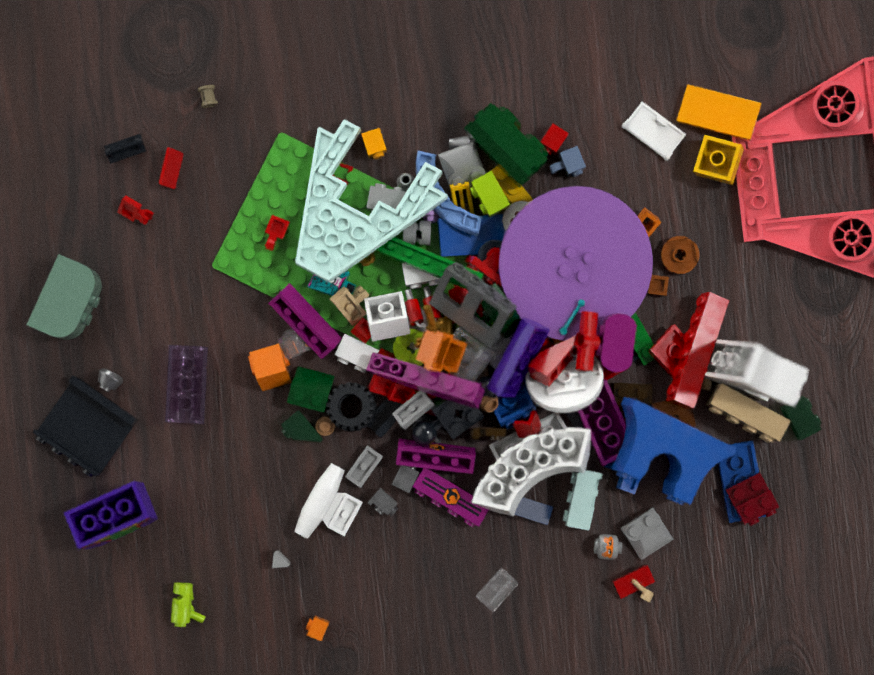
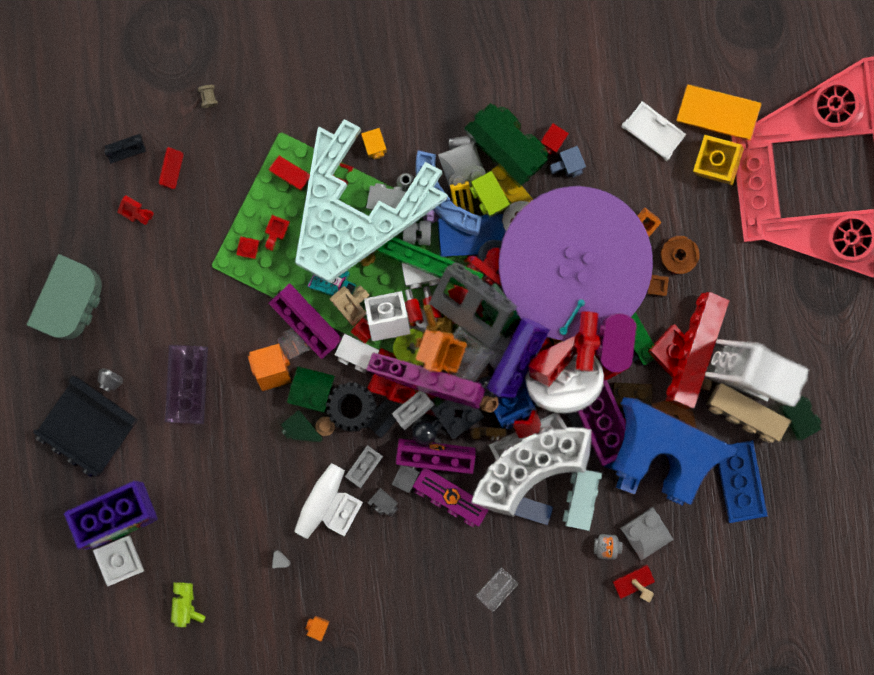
dark red plate [725,473,779,526] -> none
none -> white plate [93,535,144,586]
none -> red plate [236,236,260,260]
none -> red slope [268,155,310,192]

